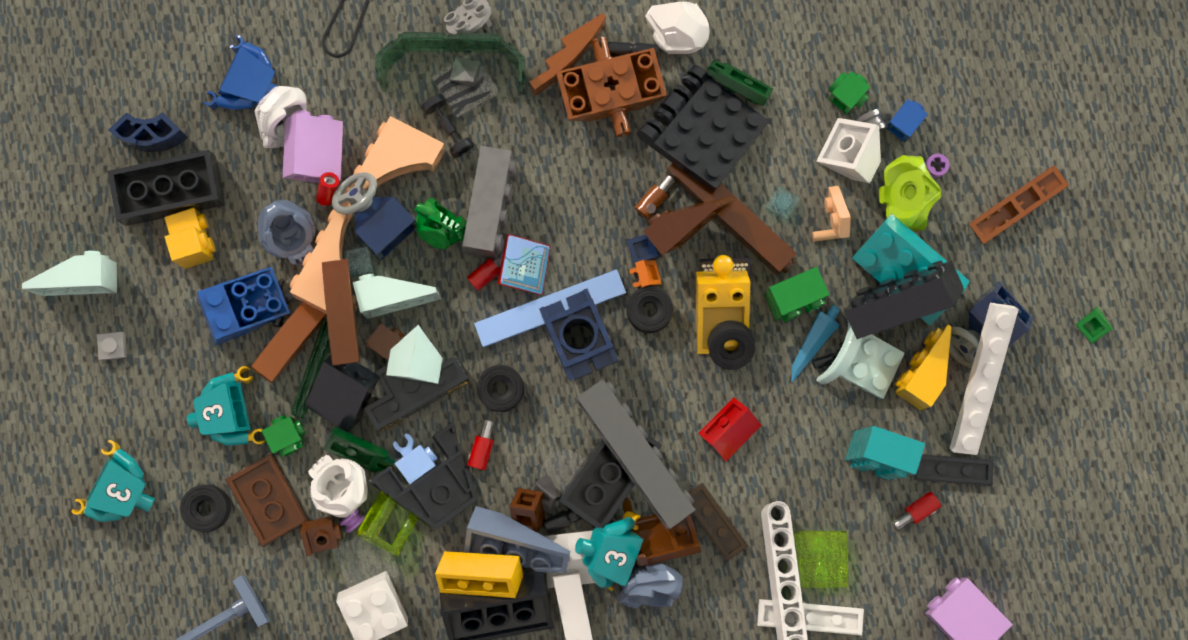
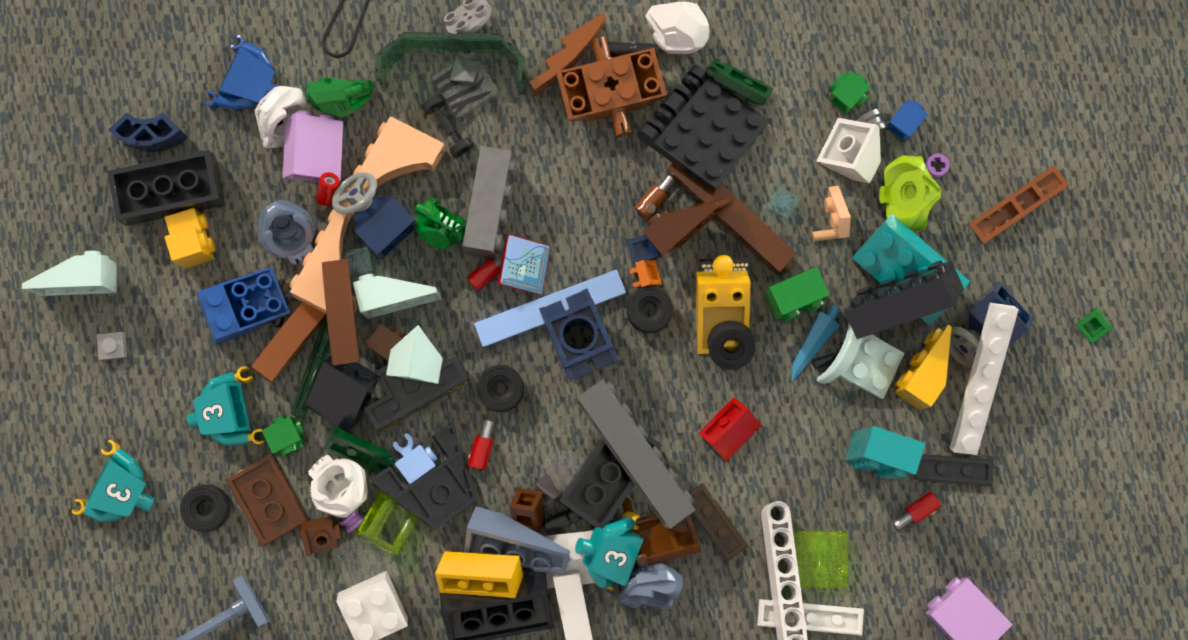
none -> green helmet [306,77,375,118]

